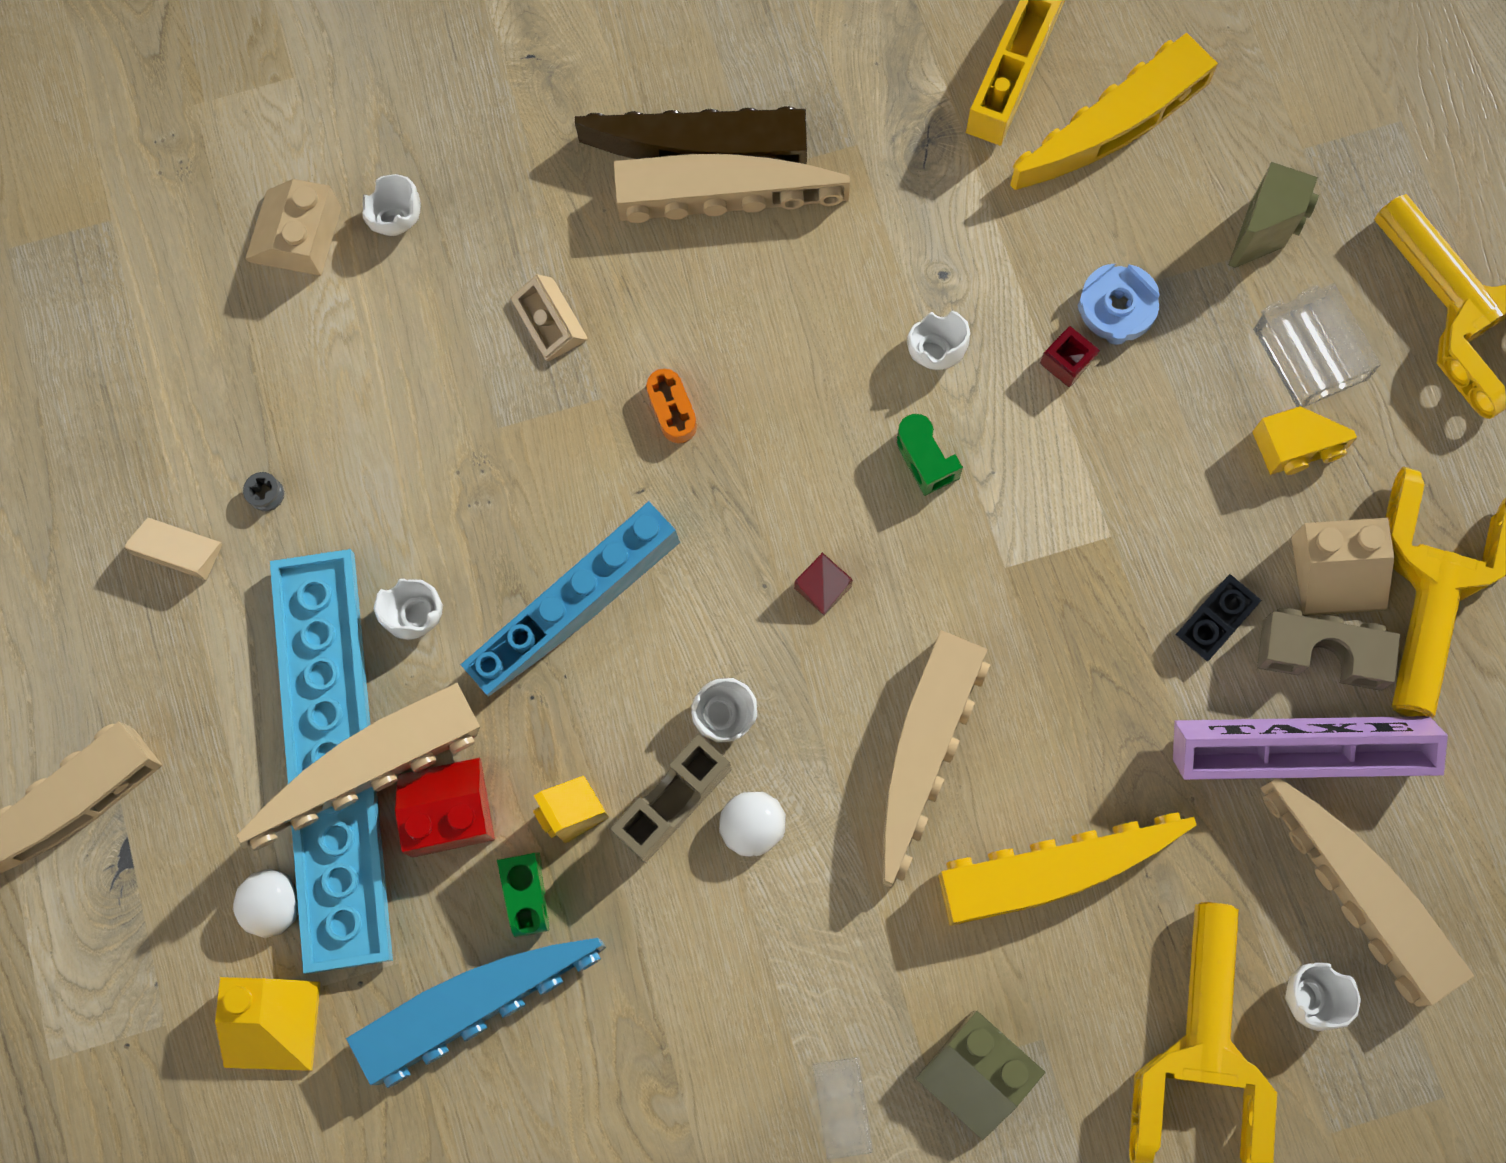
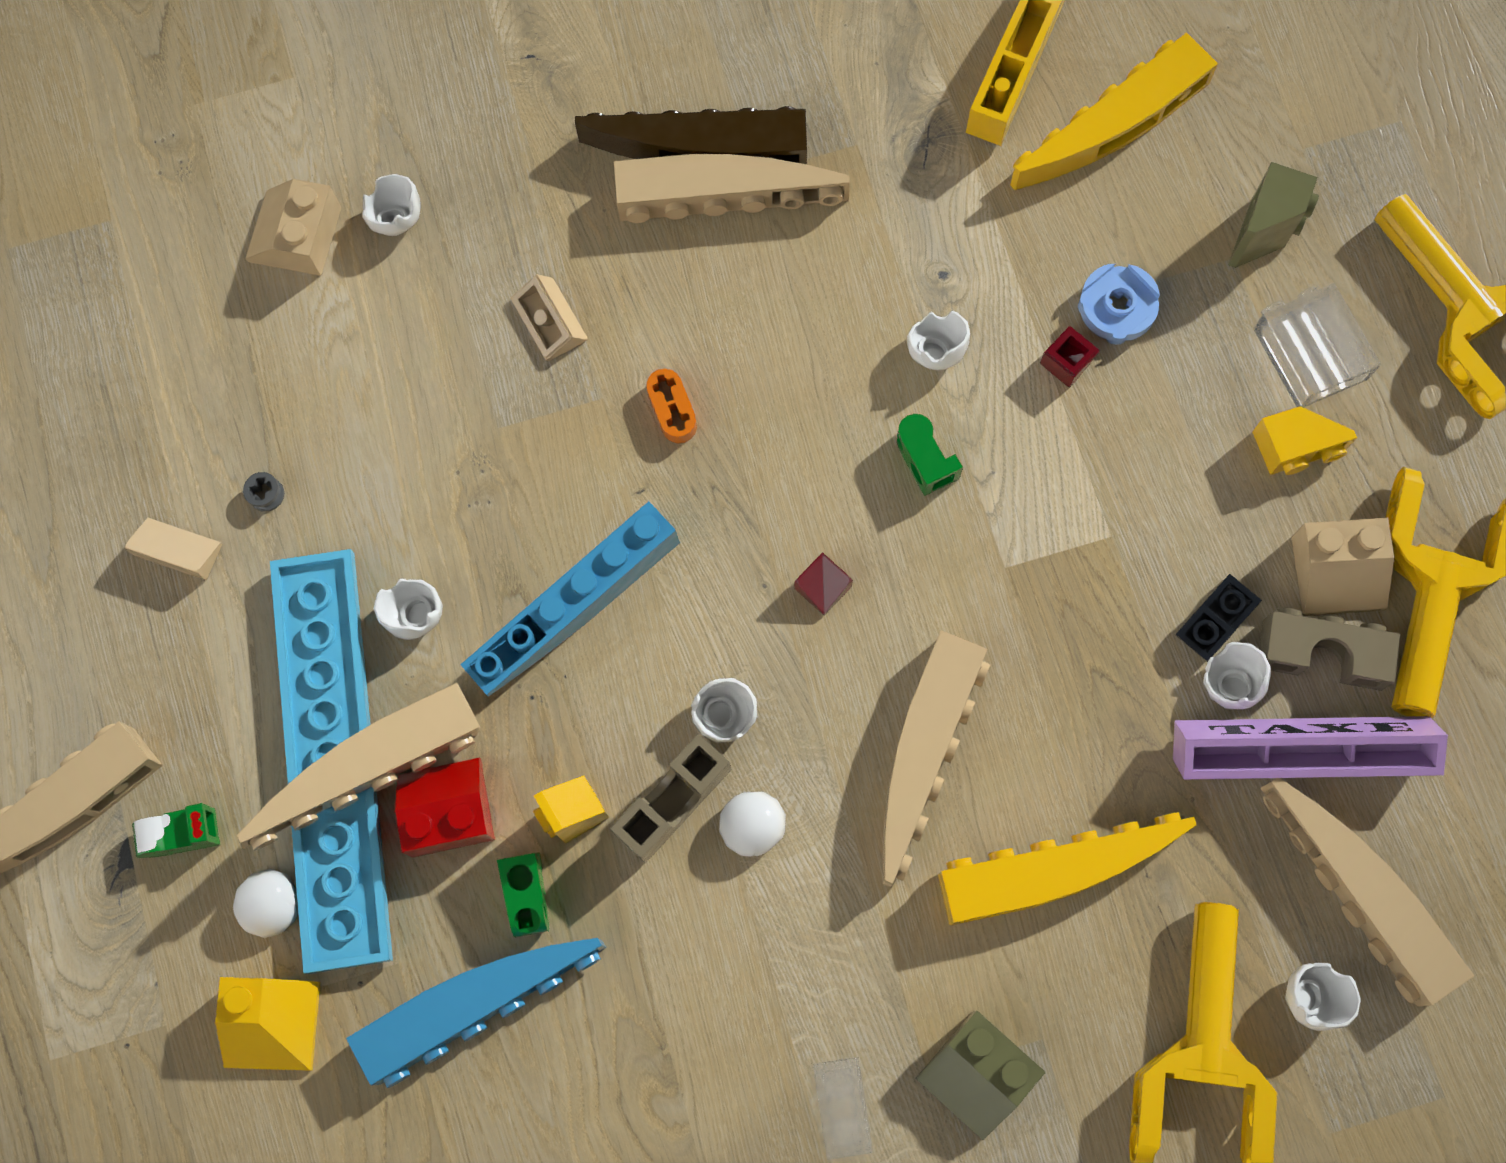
none -> green leg [132,803,220,858]
none -> white hair [1204,642,1271,709]

